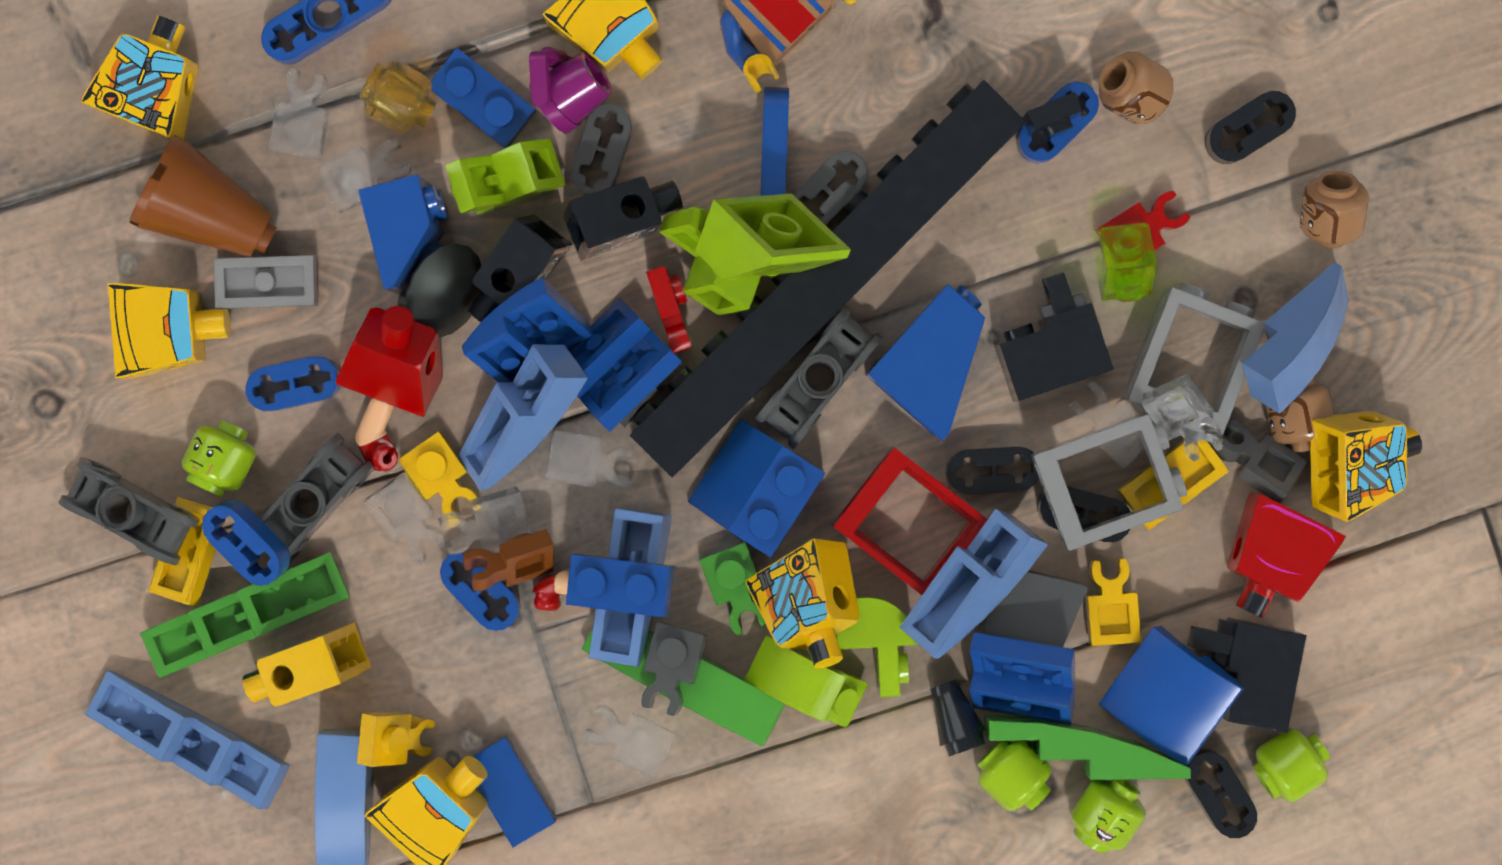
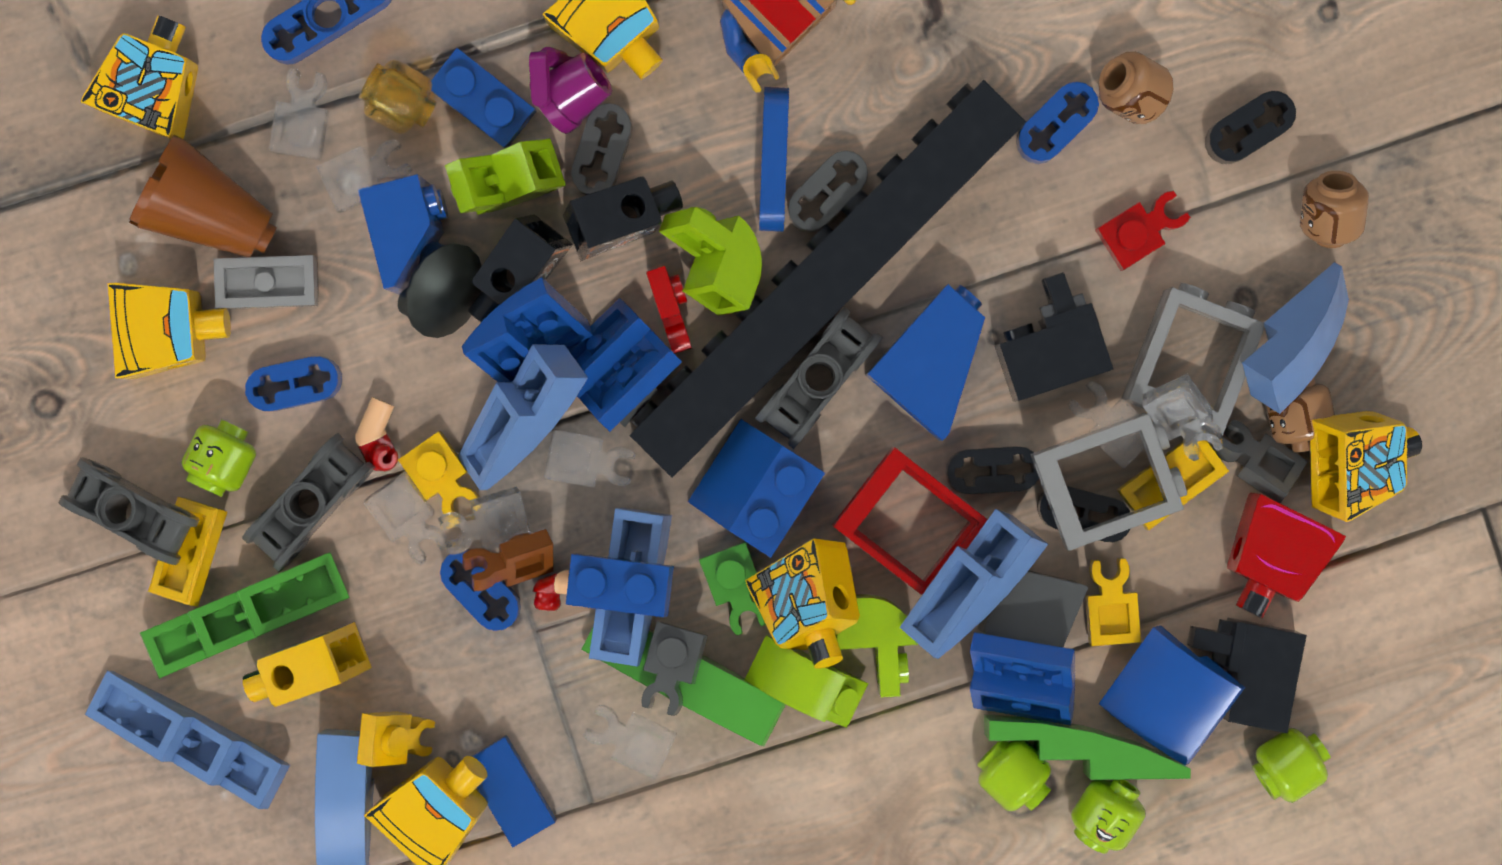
blue beam [202,499,290,586] -> none
red torso [336,306,443,417] -> none
lime slope [695,194,851,280] -> none
black cone [930,679,986,757] -> none
black plate [1022,92,1082,139] -> none
clear neon green bracket [1099,223,1157,302] -> none
black beam [1185,749,1257,838] -> none

